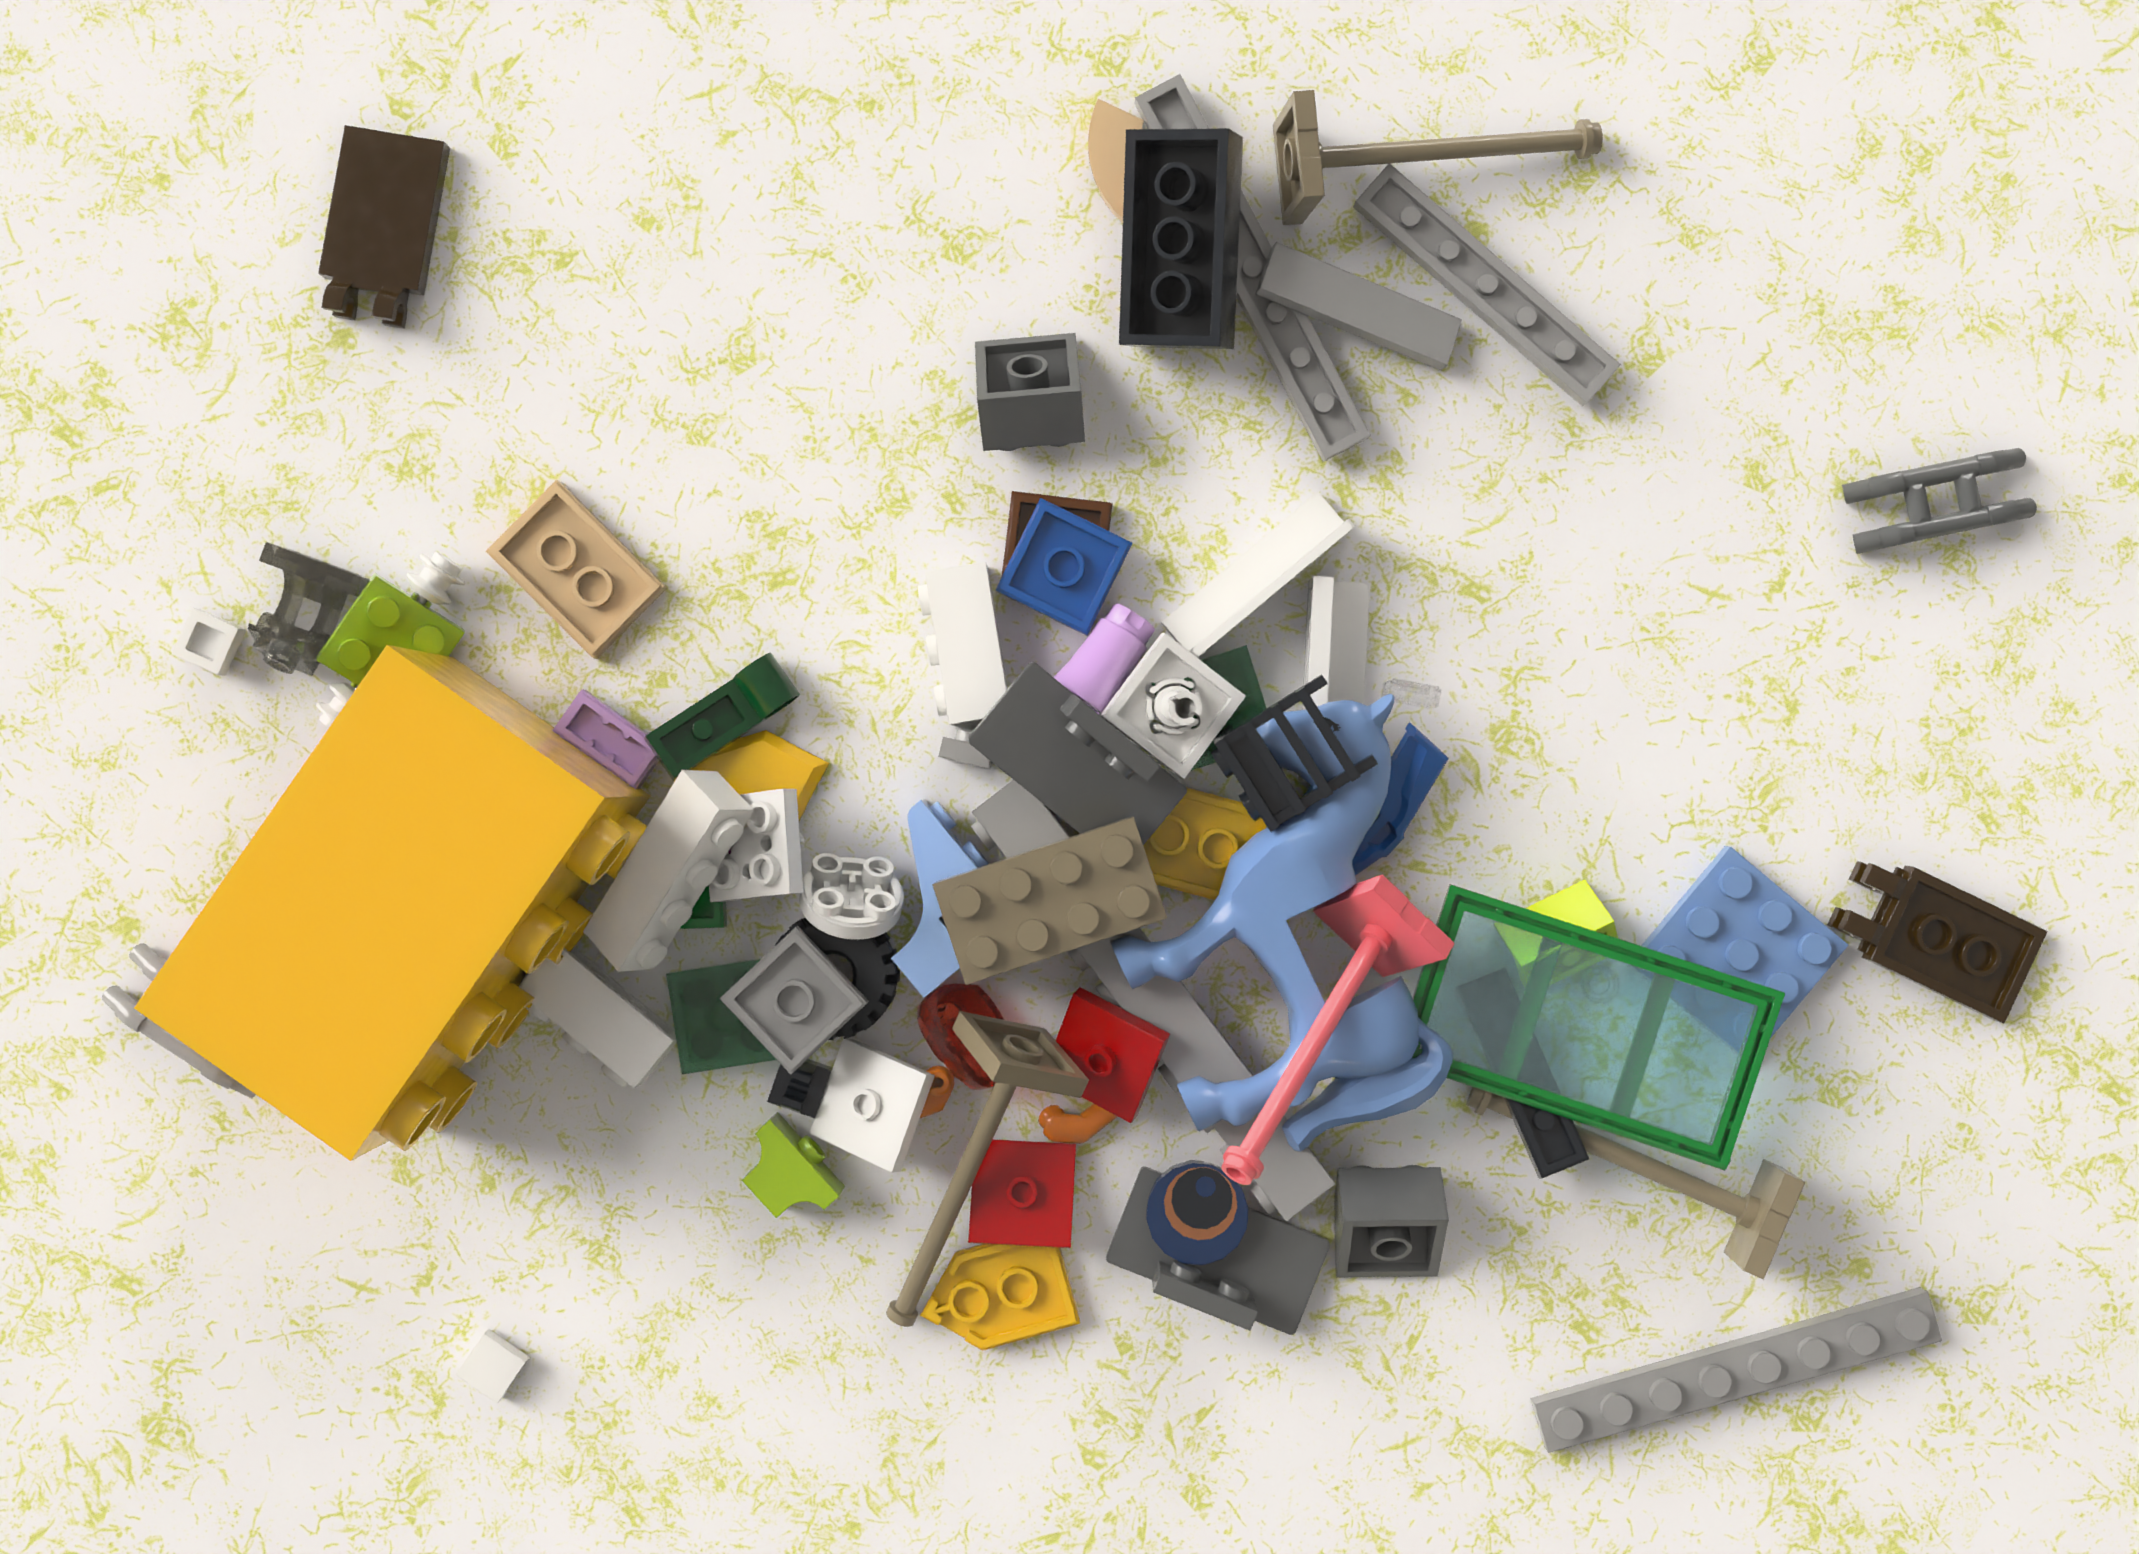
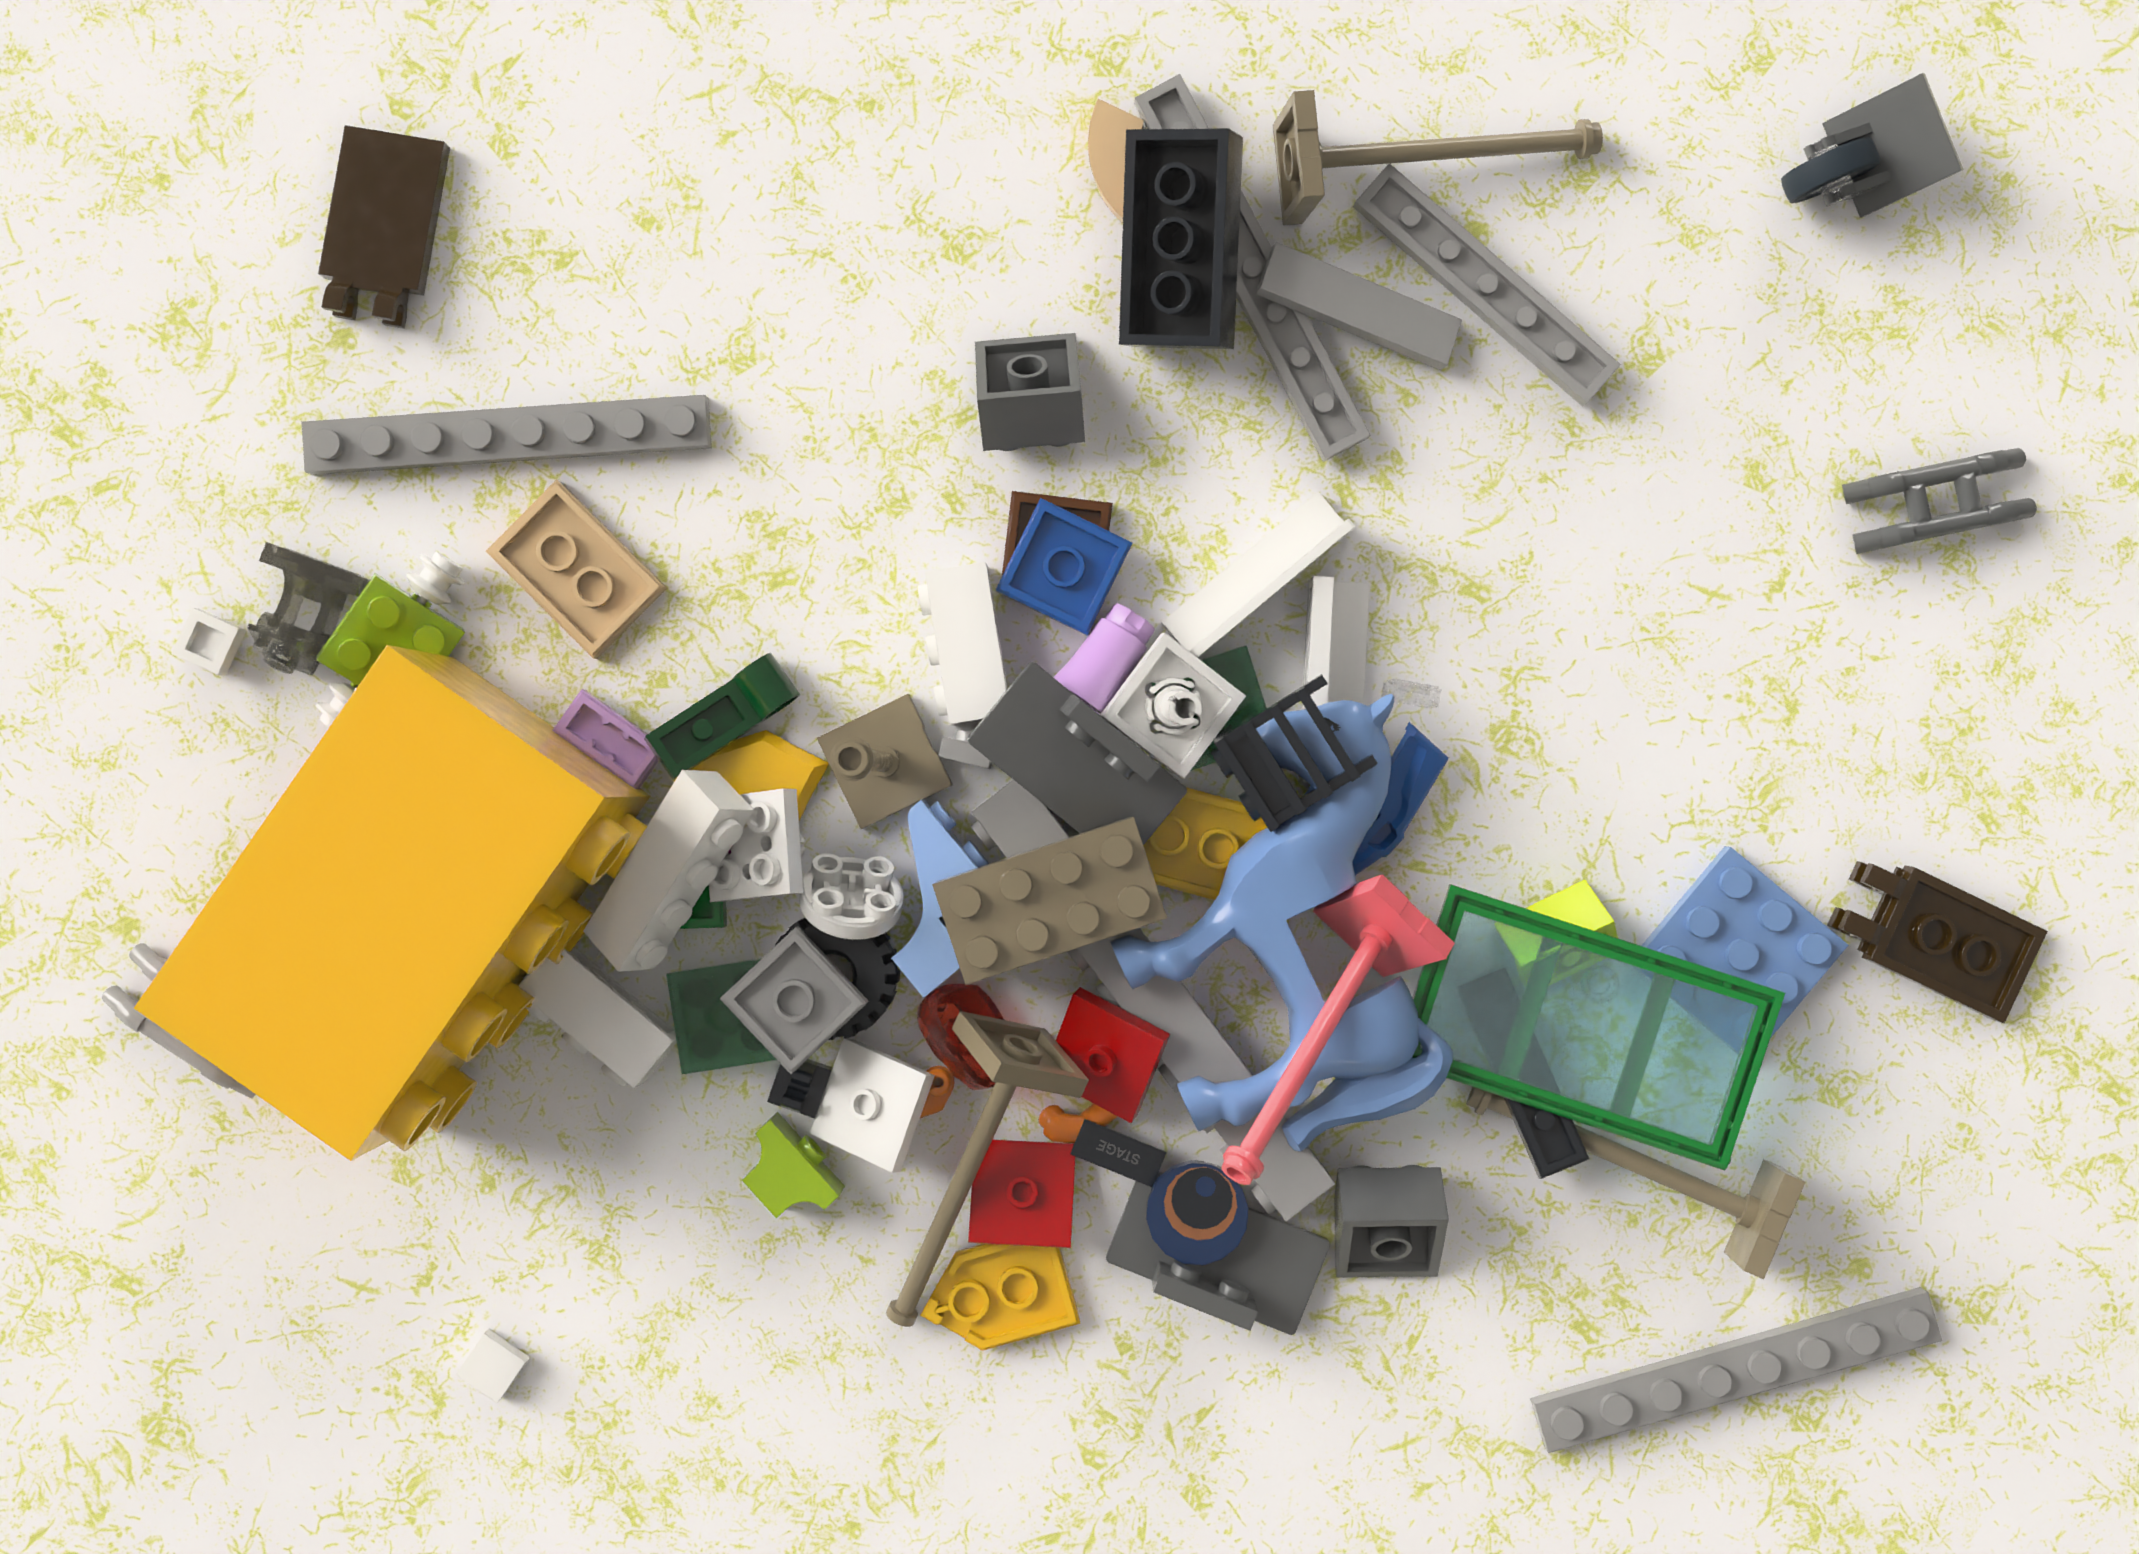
none -> light grey plate [301,395,712,475]
none -> dark tan tile [817,694,953,829]
none -> black sticker [1070,1119,1167,1187]
none -> dark grey plate [1781,73,1964,218]

